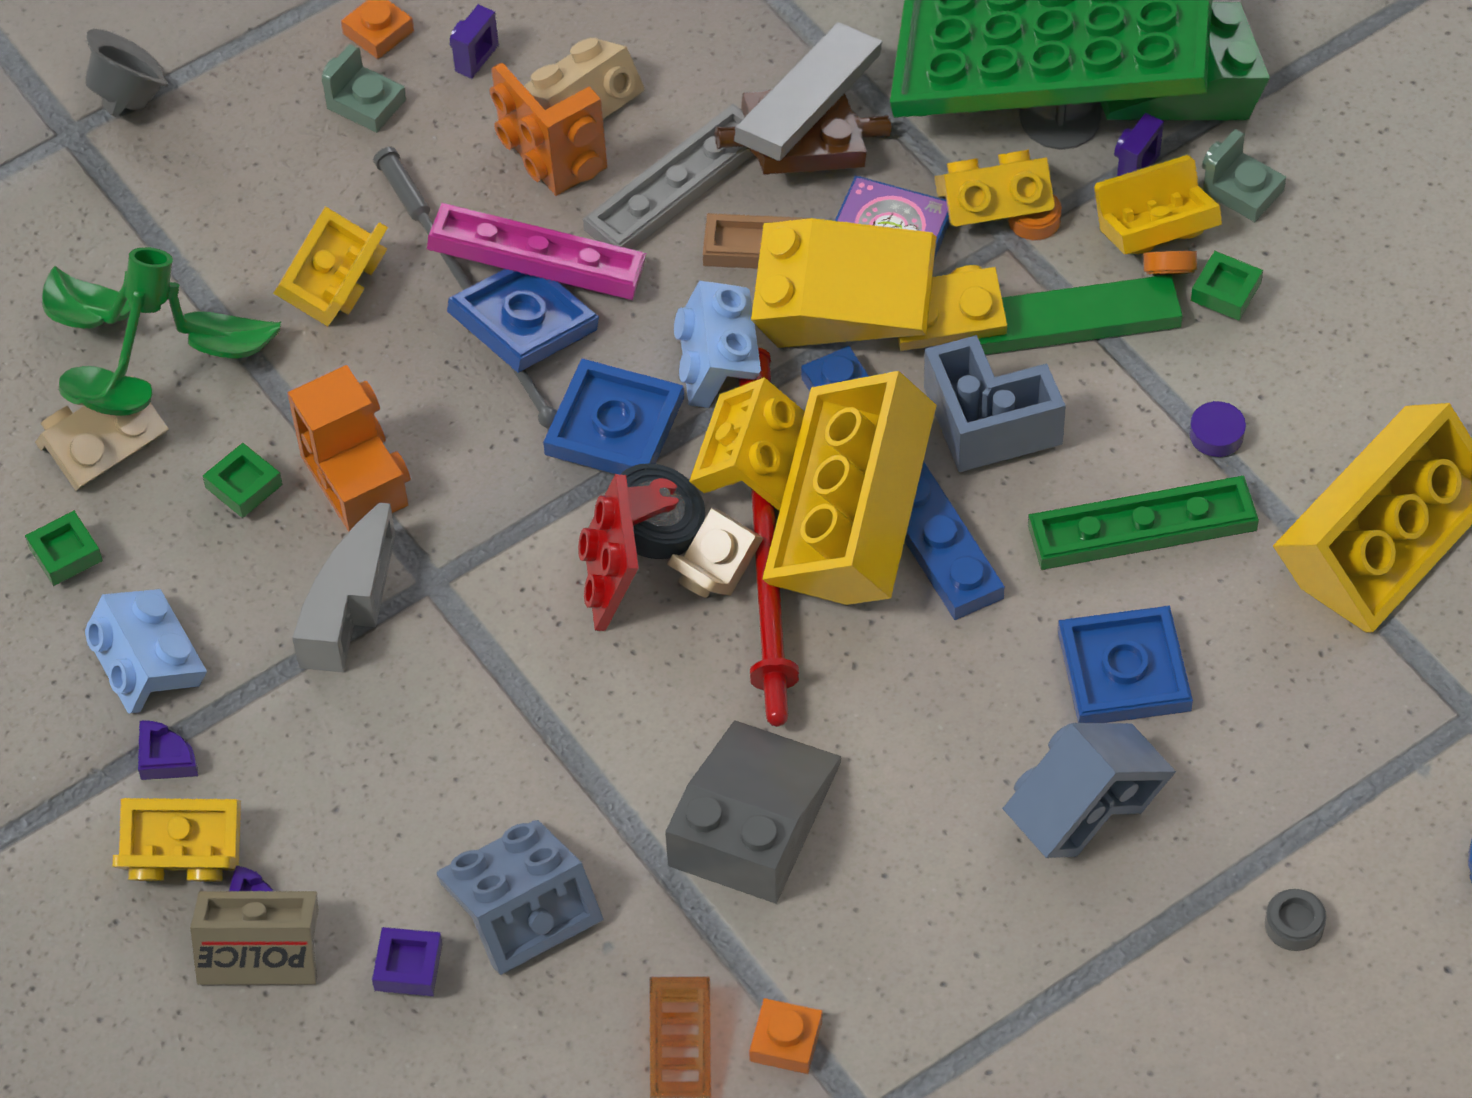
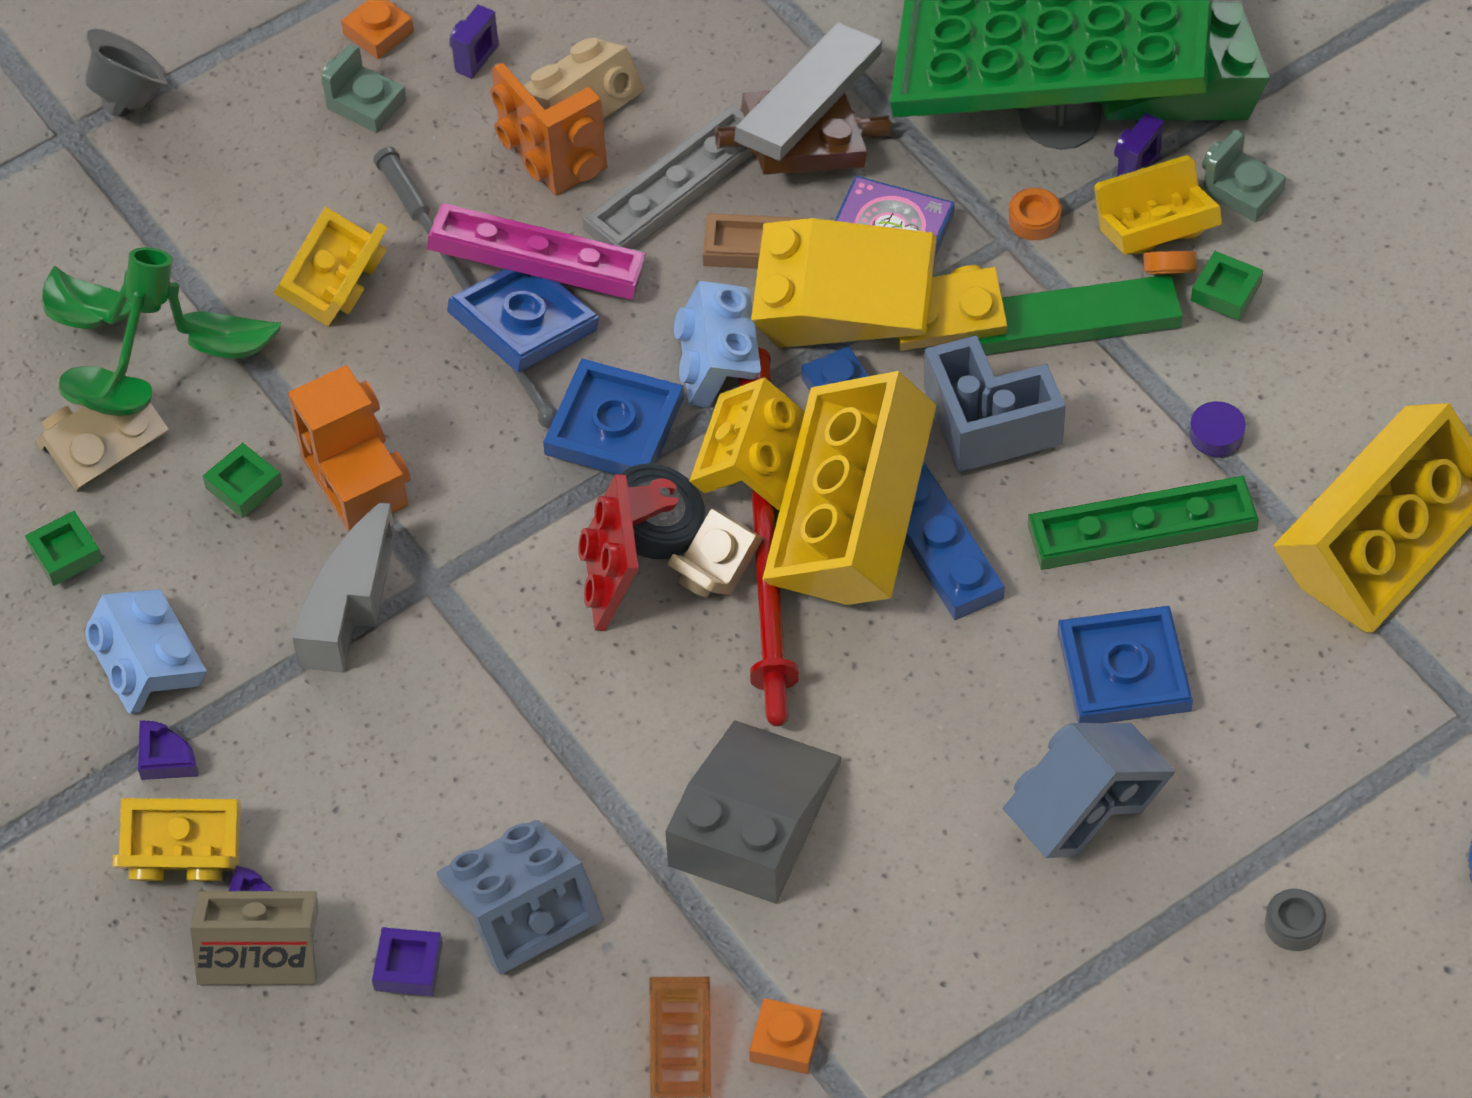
yellow bracket [934,149,1055,226] -> none

